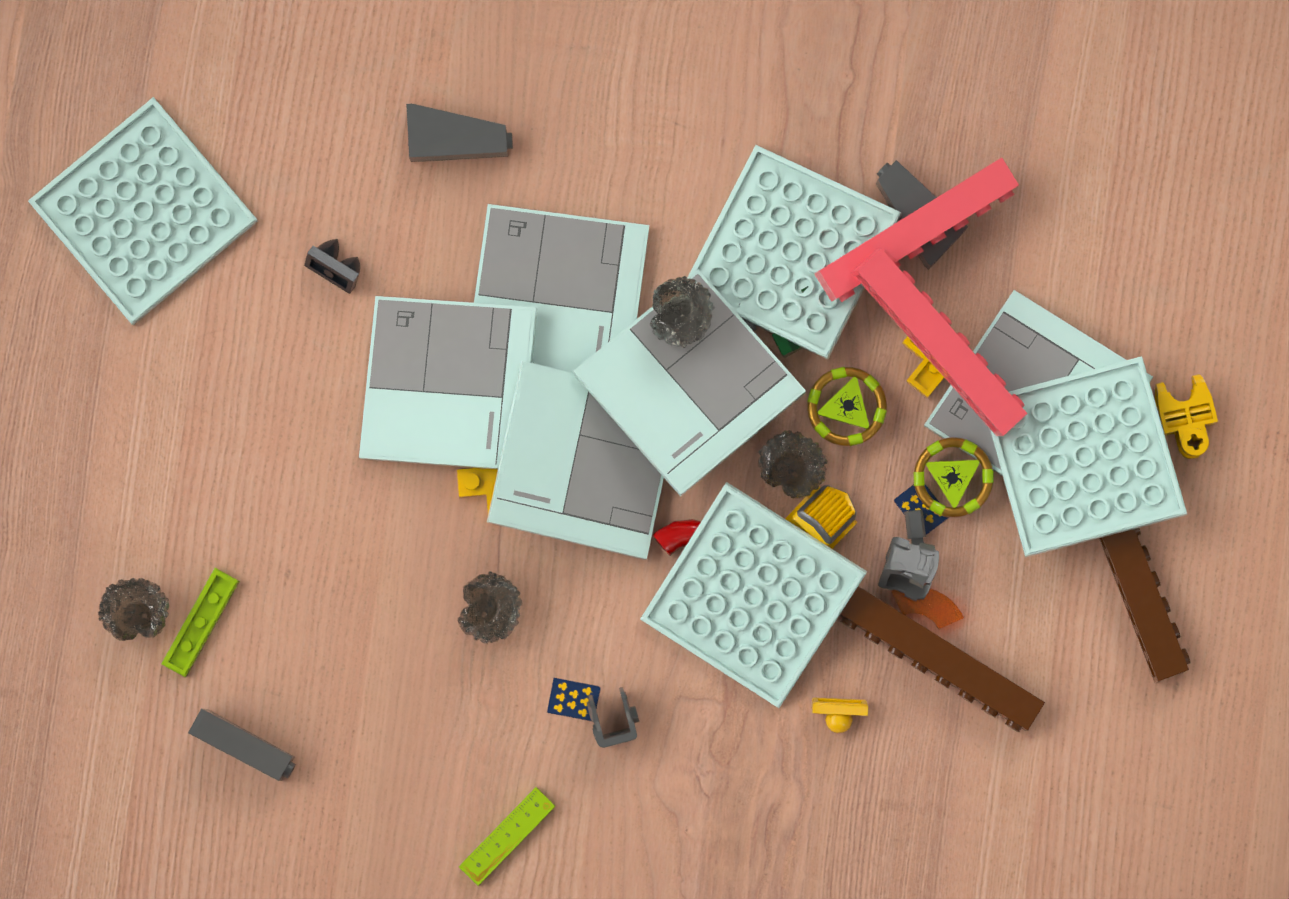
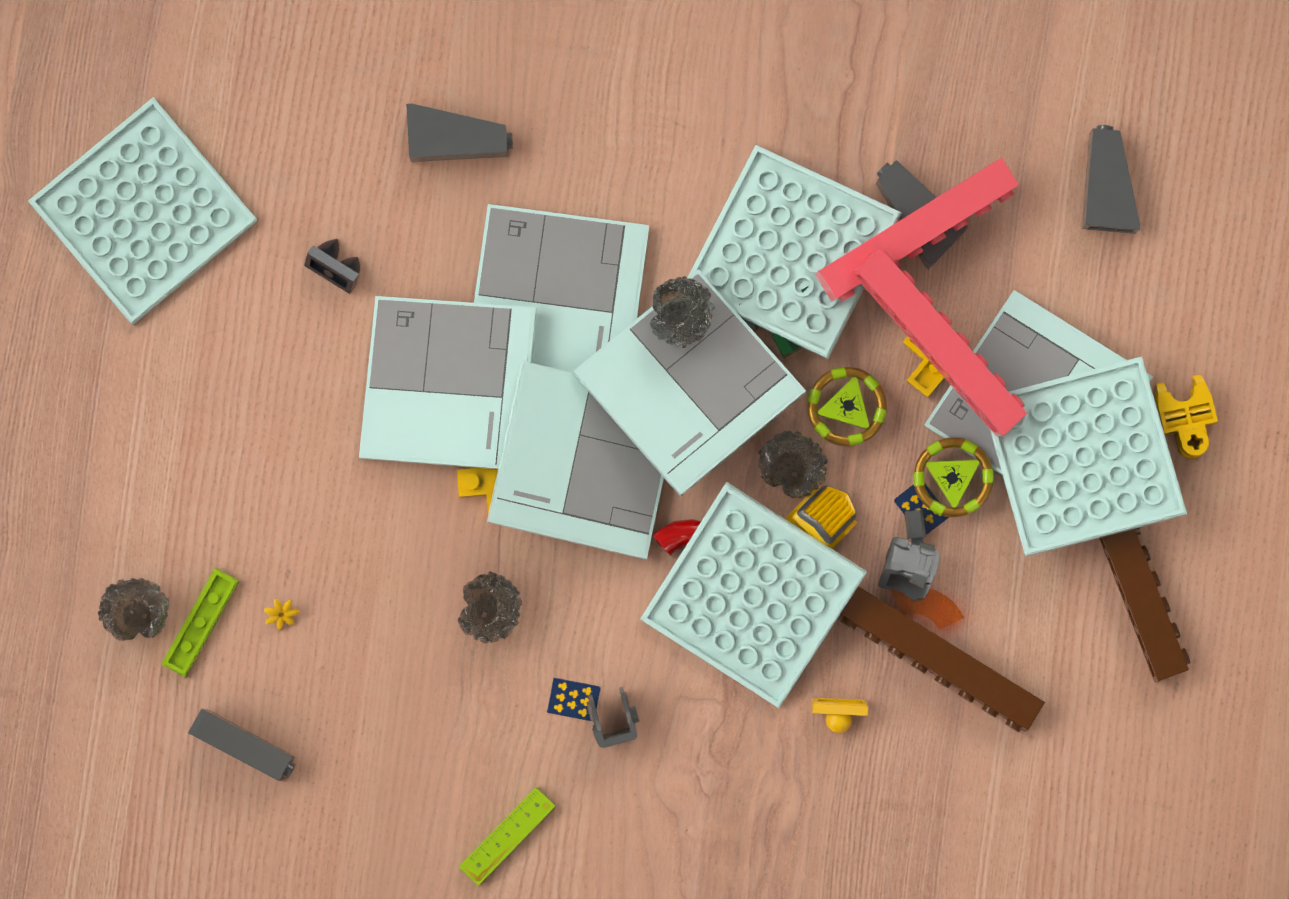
none -> yellow plant [264,599,300,630]
none -> dark grey slope [1082,125,1140,234]

